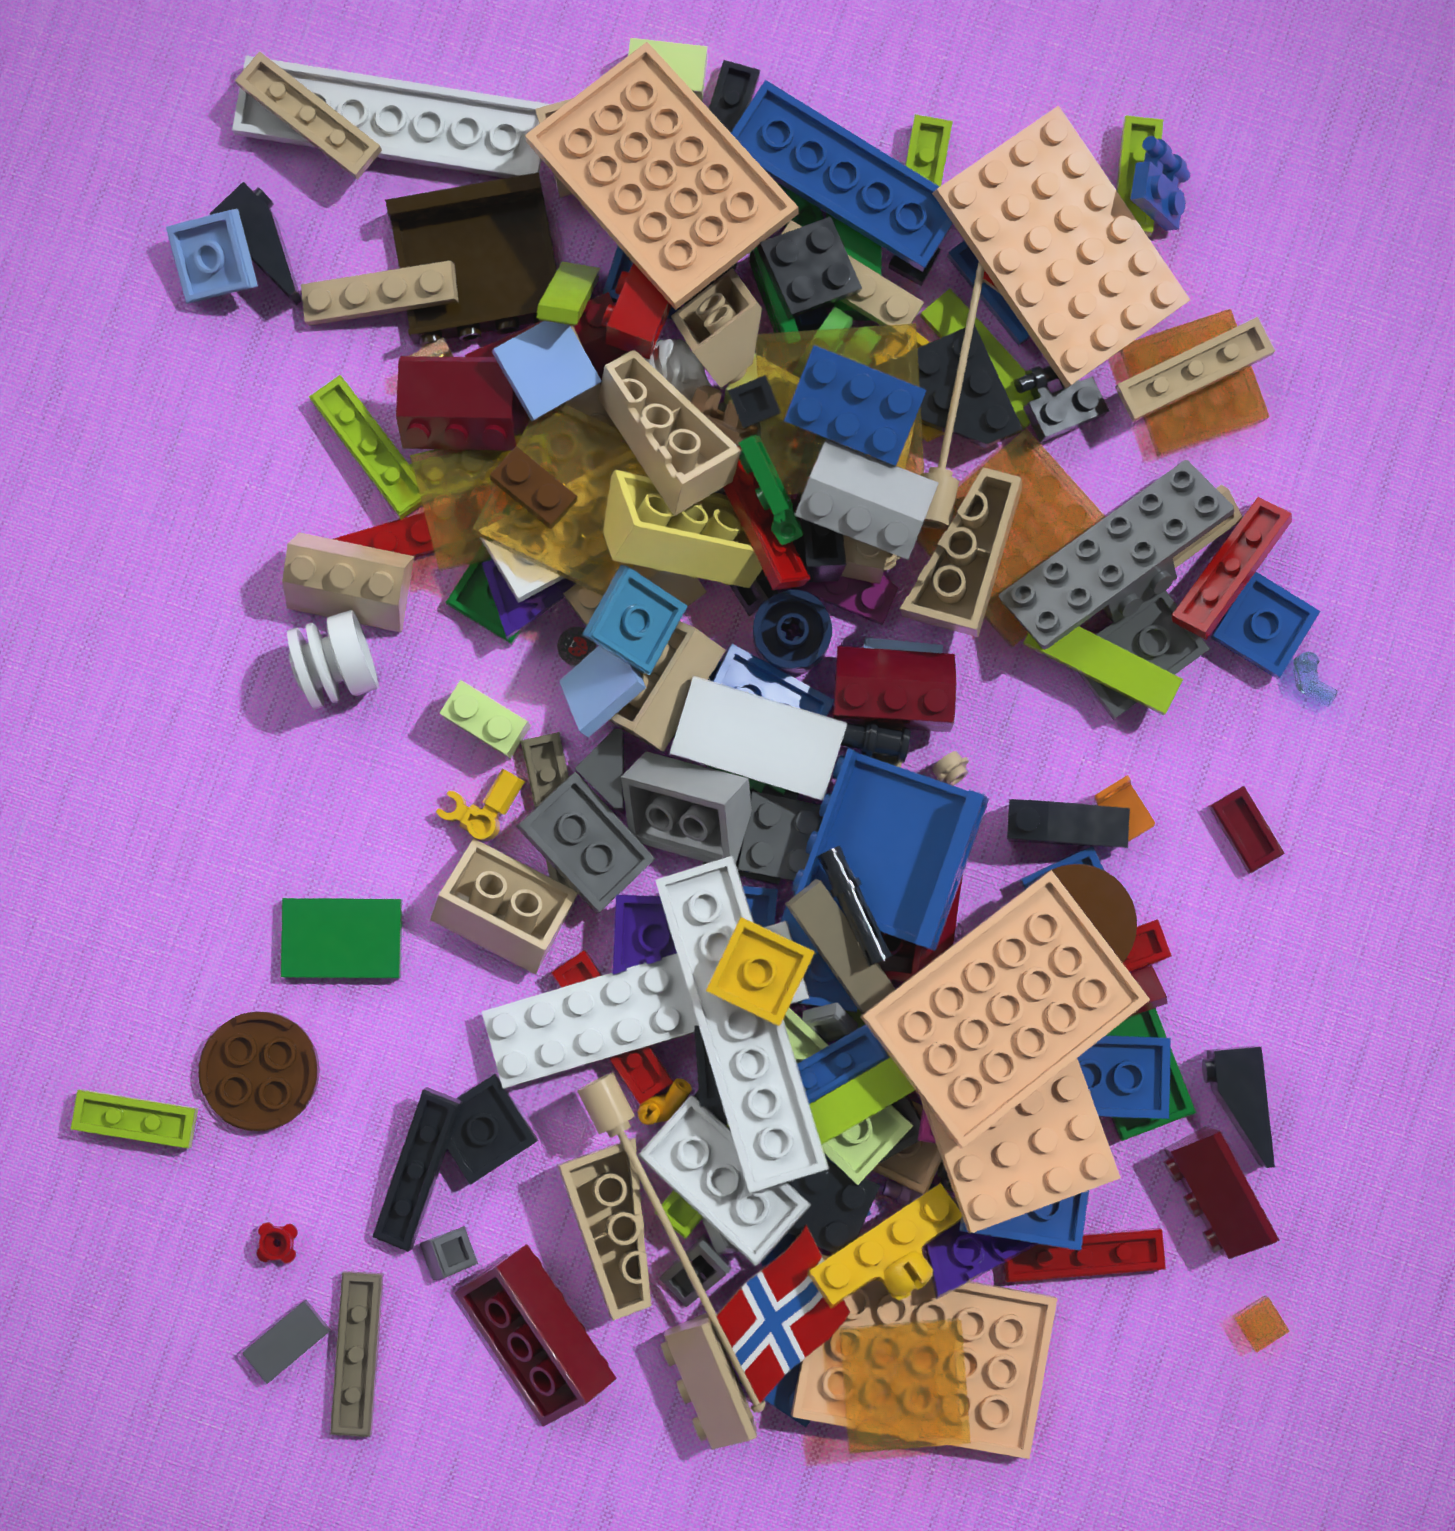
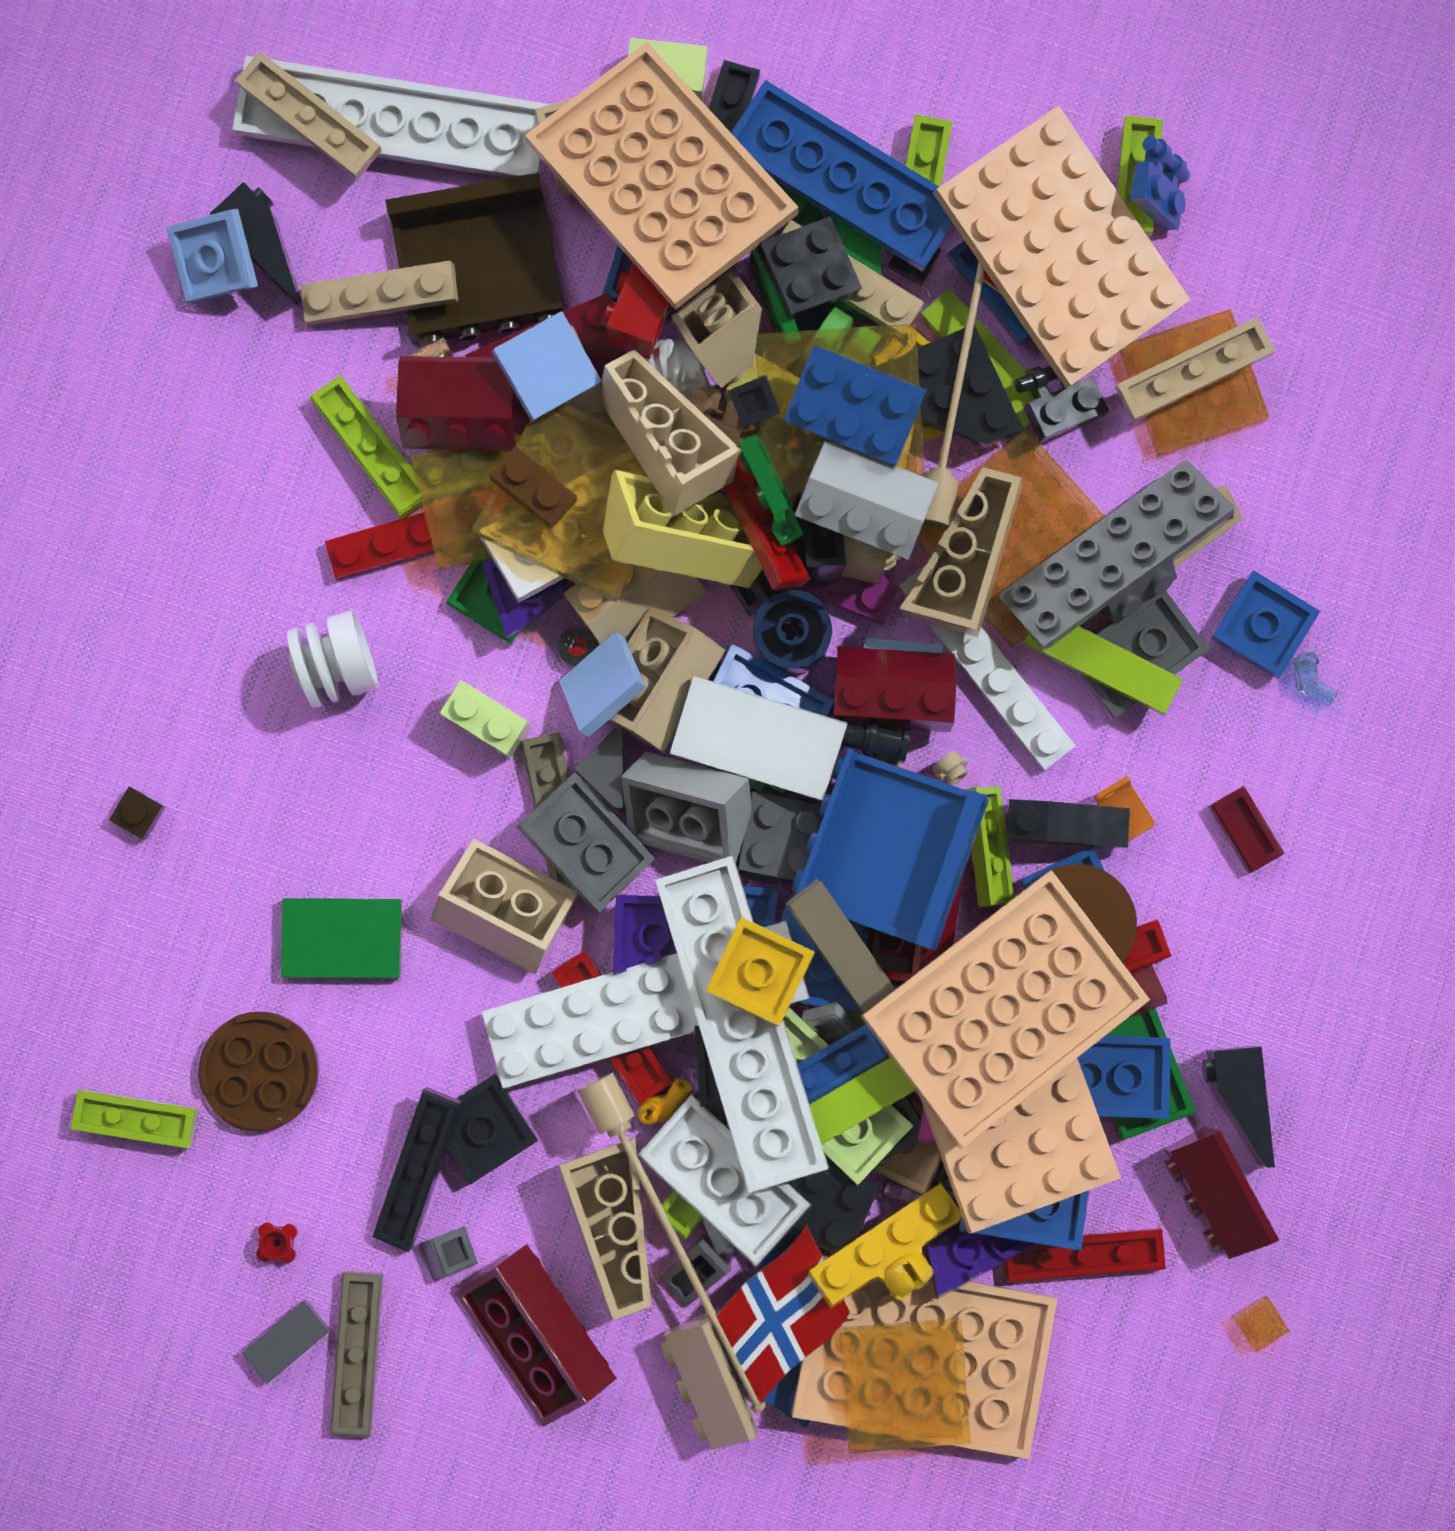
tan slope [282,532,414,632] -> none
yellow bar [436,768,525,841] -> none
lime tile [537,261,600,326] -> none
dark azure plate [582,565,687,675] -> none
black pin [817,846,892,967] -> none
red plate [1172,497,1292,640] -> none
none -> dark brown plate [109,786,166,840]
none -> white plate [898,564,1075,771]
none -> lime plate [965,786,1015,907]

